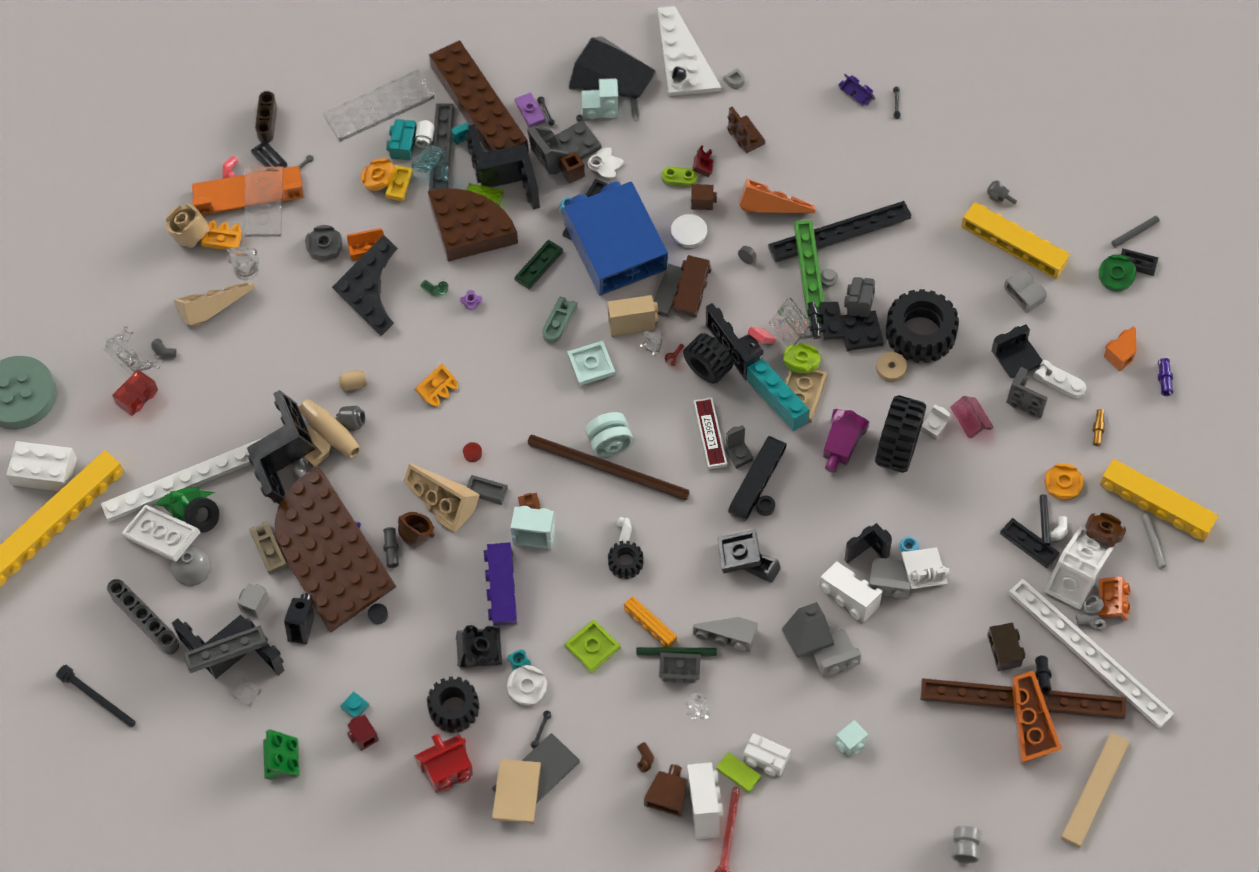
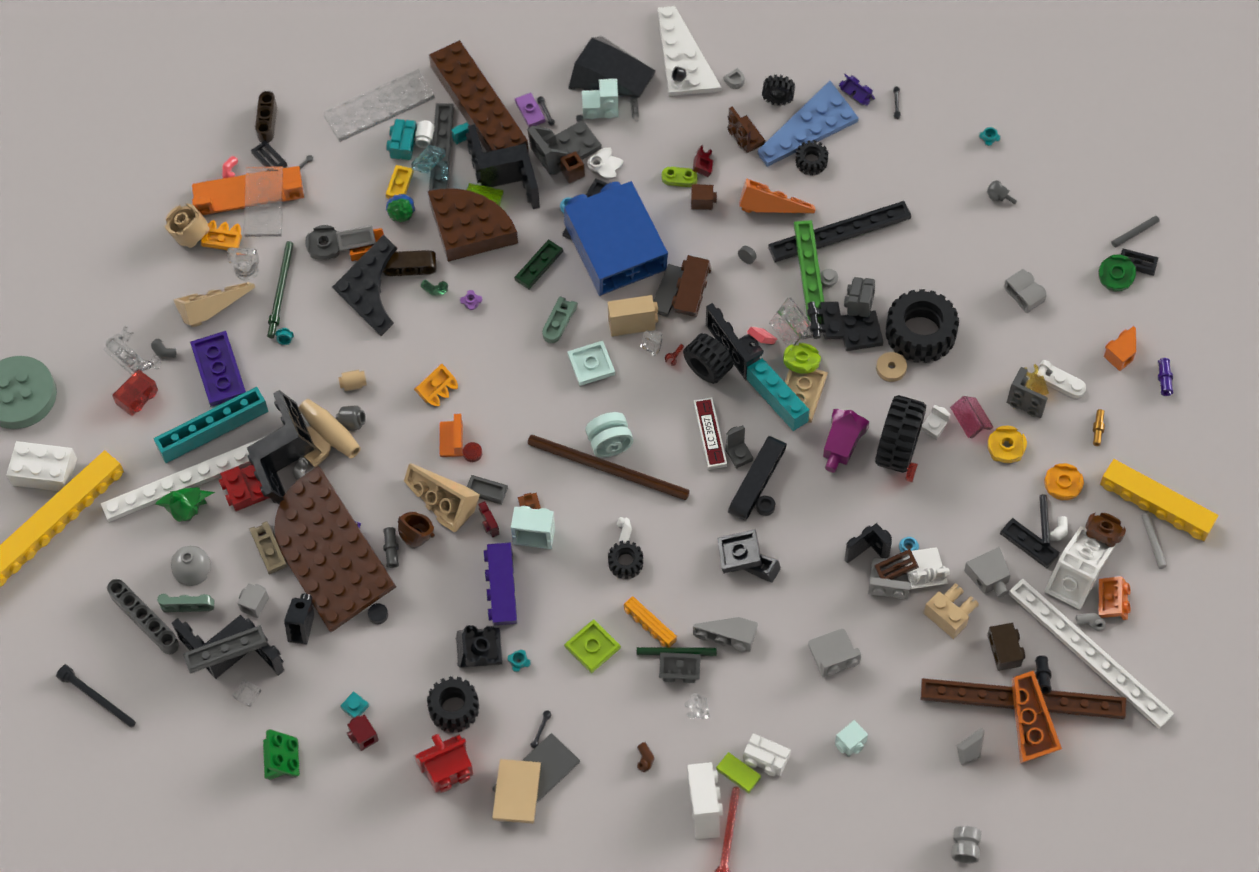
white tile [121,504,200,562] -> none
black tyre [184,497,219,533] -> none
light orange tile [361,158,396,191] -> none
white tile [507,665,547,706] -> none
reddish brown torso [644,764,687,817] -> none
white tile [671,214,707,248] -> none
dark grey slope [782,602,834,658] -> none
white wedge [819,562,882,623] -> none
yellow brick [961,202,1070,280] -> none
black bracket [992,324,1043,378] -> none
tan tile [1061,732,1130,848] -> none
light grey plate [1084,596,1104,614] -> none
none -> teal brick [153,387,269,463]
none -> sand green plate [157,593,215,612]
none -> dark purple plate [190,331,246,407]
none -> red plate [219,465,269,511]
none -> dark green bar [267,241,293,338]
none -> teal plate [275,328,294,345]
none -> light grey tile [336,225,376,251]
none -> dark brown beam [383,250,436,276]
none -> green piece [386,194,415,222]
none -> orange panel [440,414,463,457]
none -> dark red plate [478,501,500,538]
none -> medium blue wing [758,81,859,167]
none -> black tyre [762,74,795,106]
none -> black tyre [795,140,828,175]
none -> reddish brown tile [874,549,919,580]
none -> clear red tile [906,462,918,482]
none -> tan brick [924,584,979,639]
none -> light grey piece [956,728,984,764]
none -> light grey torso [964,547,1010,598]
none -> teal plate [979,127,1001,146]
none -> yellow plate [987,426,1027,463]
none -> clear yellow plate [1024,364,1049,395]

